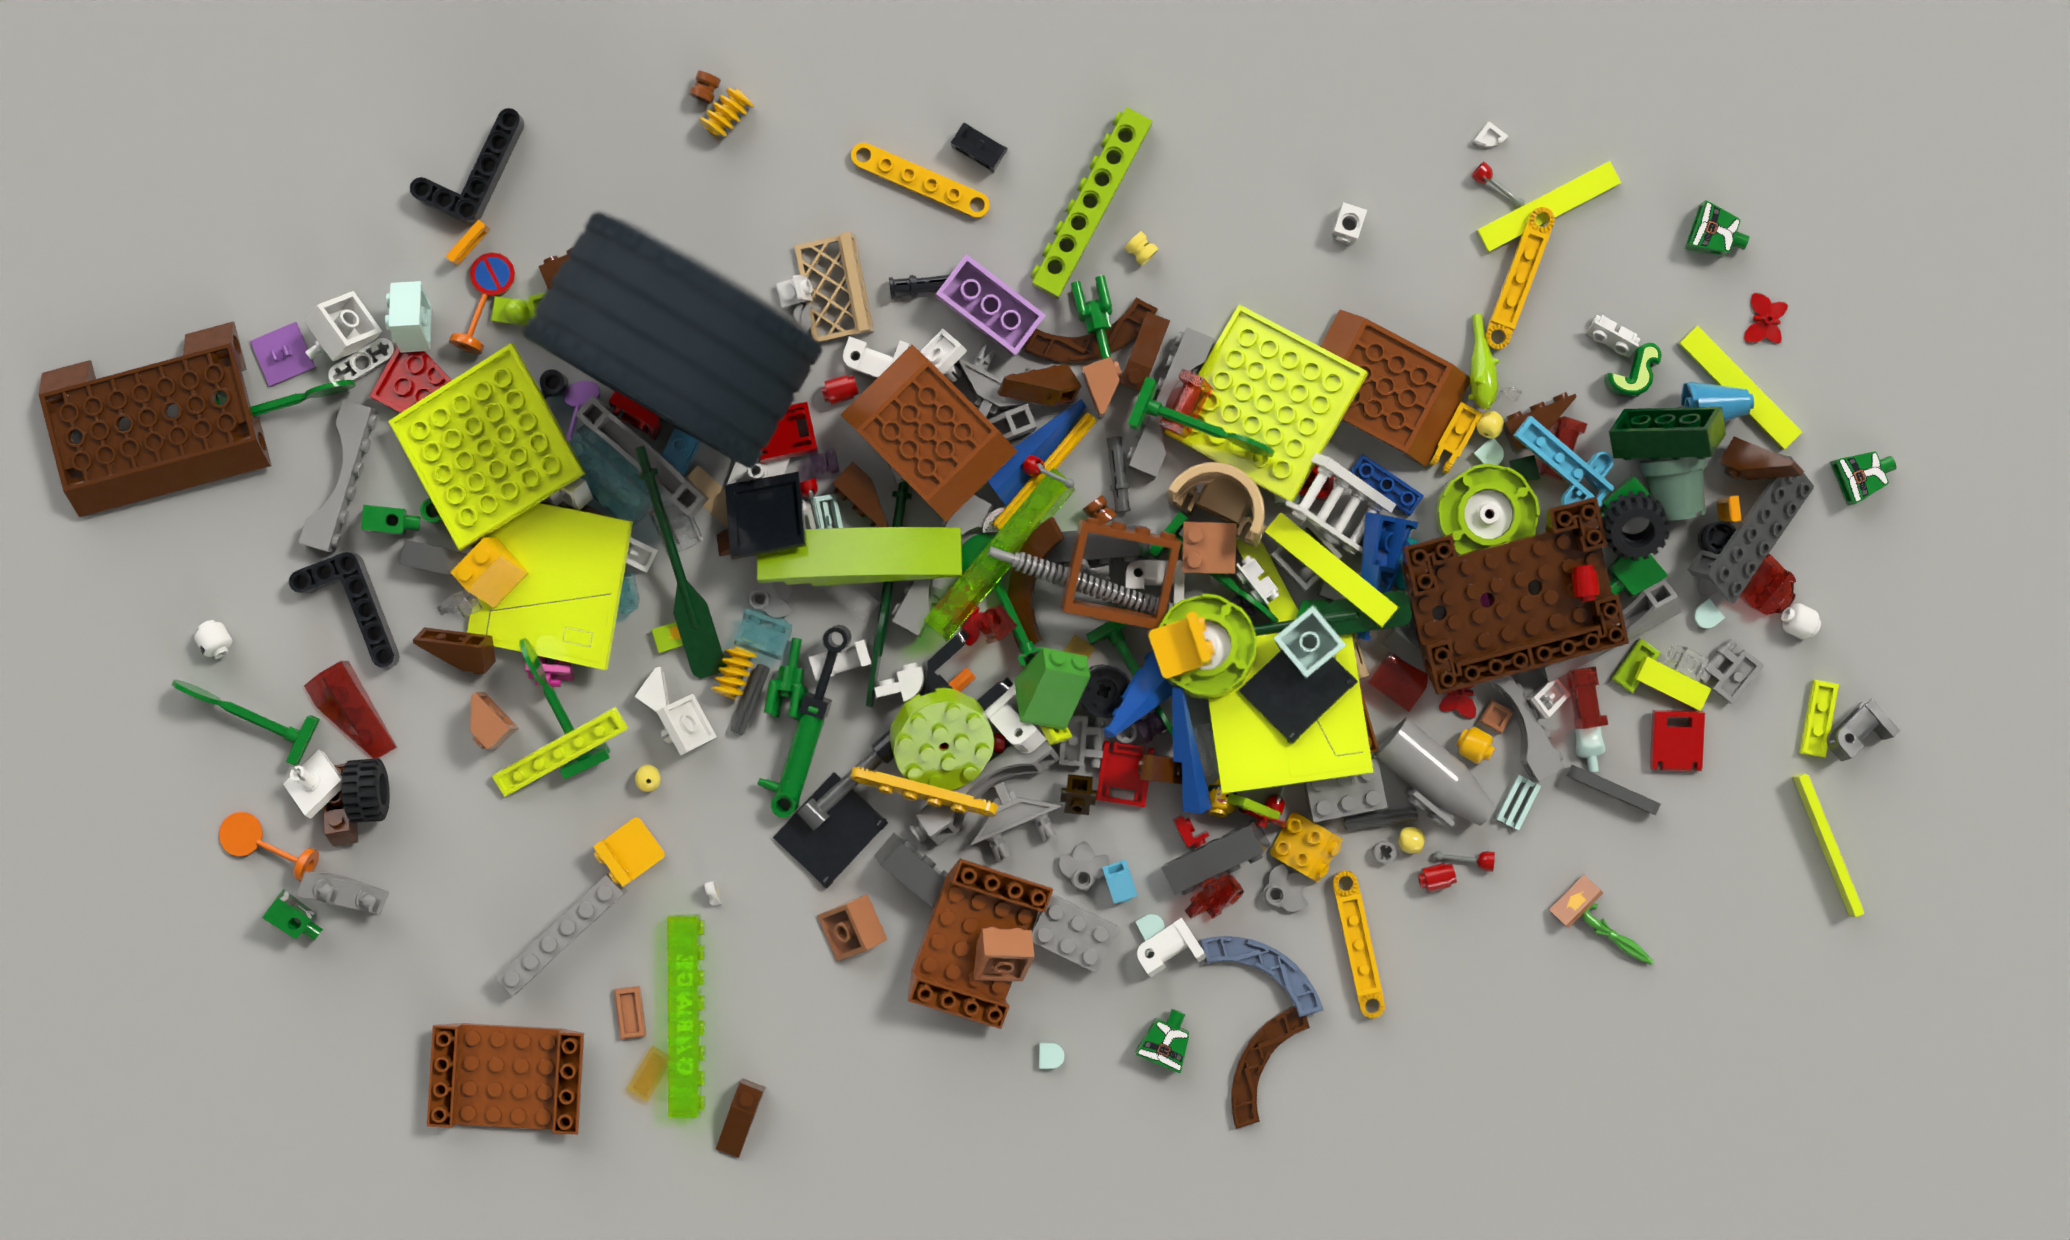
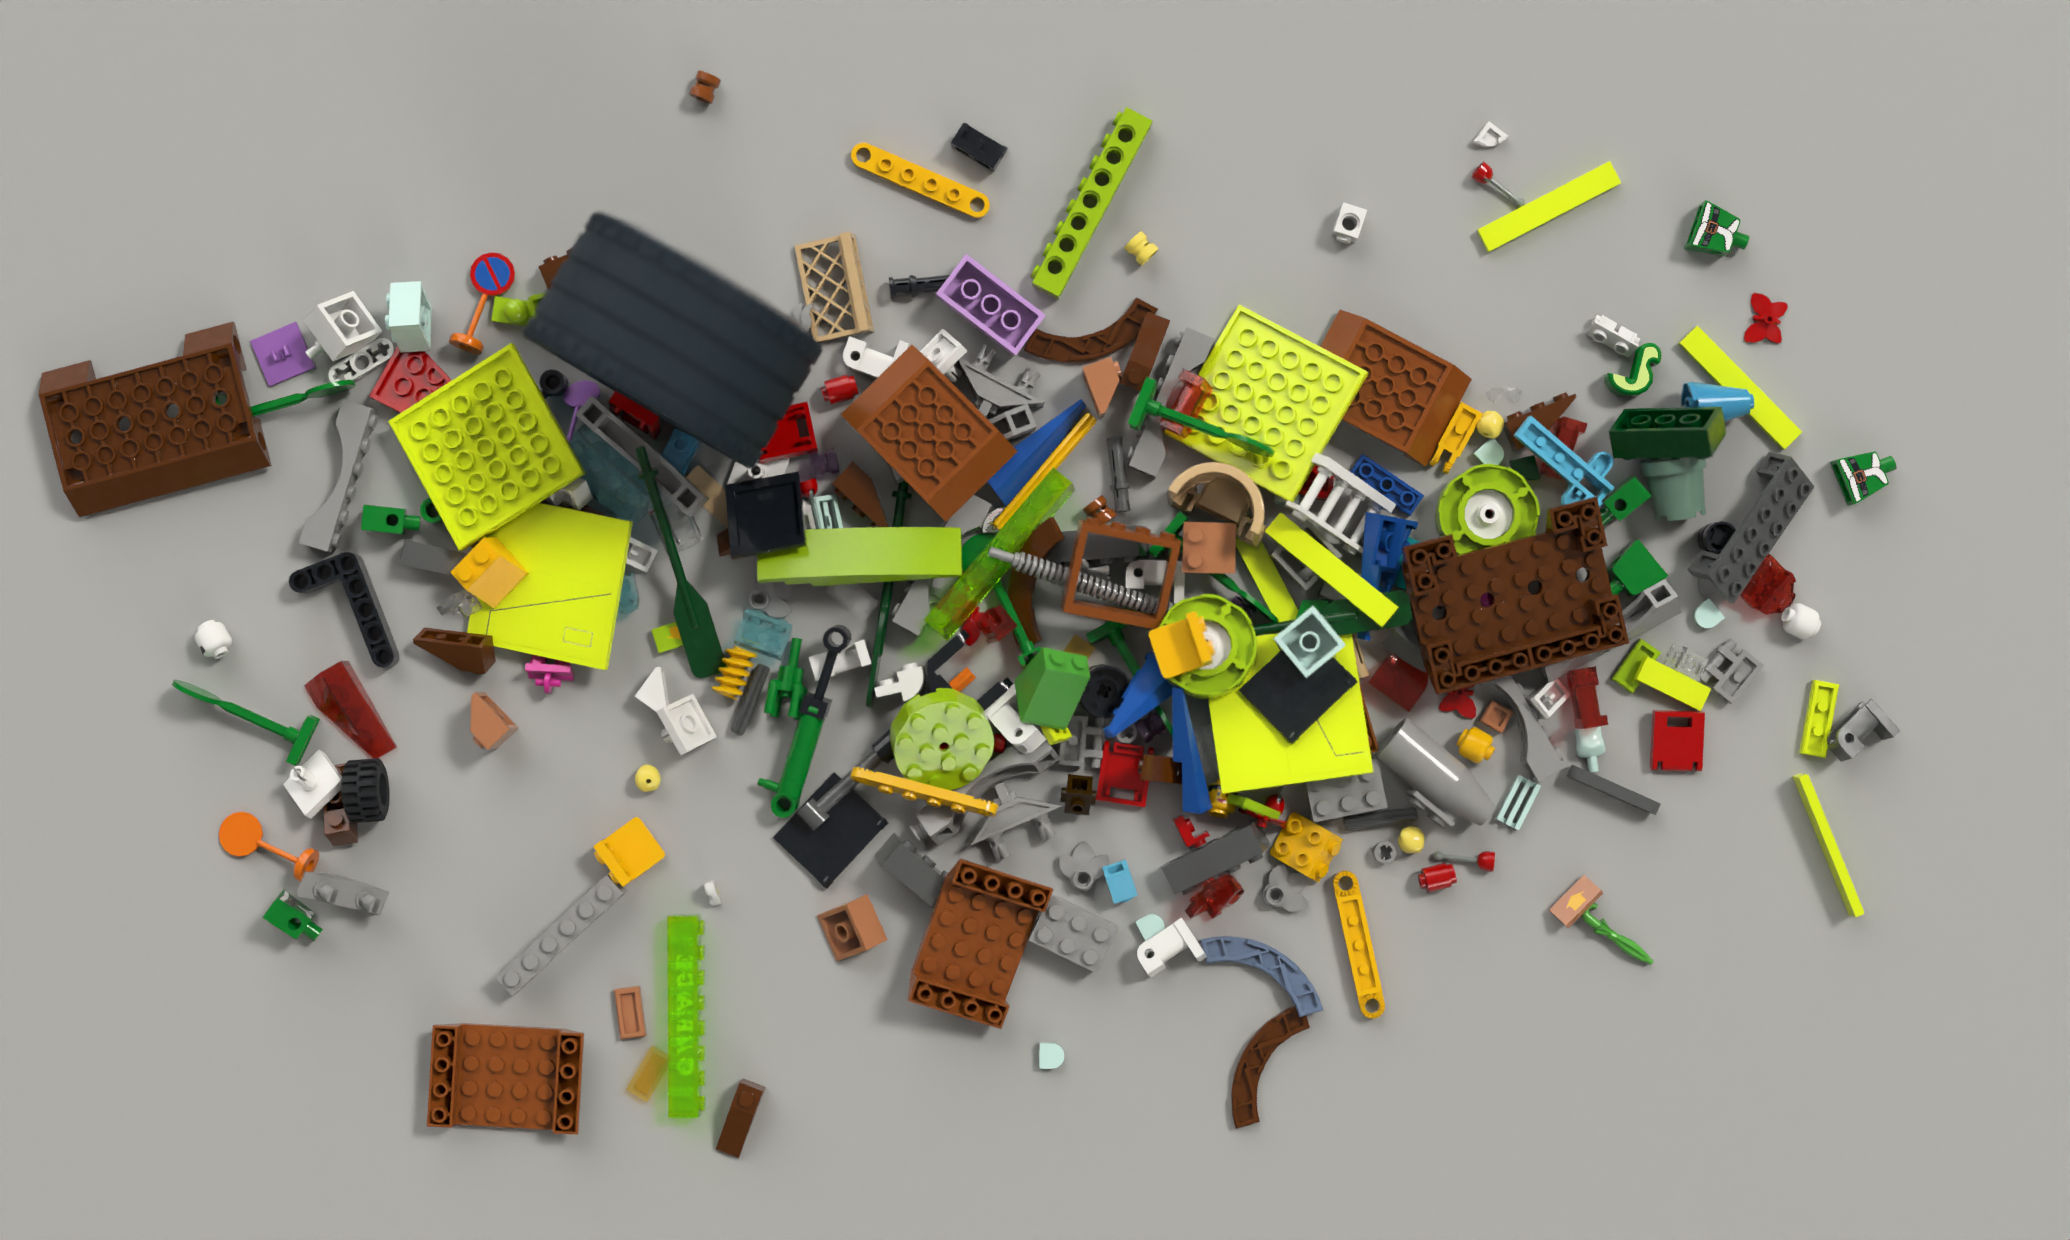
black beam [410,108,524,225] -> none
light orange tile [445,219,490,266] -> none
neon yellow tile [492,707,628,797] -> none
green piece [519,638,610,780] -> none
yellow piece [699,88,754,141] -> none
white bracket [776,275,813,308] -> none
nougat slope [974,927,1034,982] -> none
reddish brown slope [997,364,1081,406] -> none
hinge [1023,455,1074,488] -> none
green plant [1071,275,1112,360] -> none
torso [1135,1009,1190,1073] -> none
white hinge [1235,556,1280,606] -> none
lime piece [1468,314,1499,409] -> none
yellow plate [1484,207,1555,350] -> none
red brick [1571,564,1600,602] -> none
black tyre [1602,491,1670,561] -> none
light orange tile [1716,496,1742,523] -> none
reddish brown slope [1719,437,1804,480] -> none

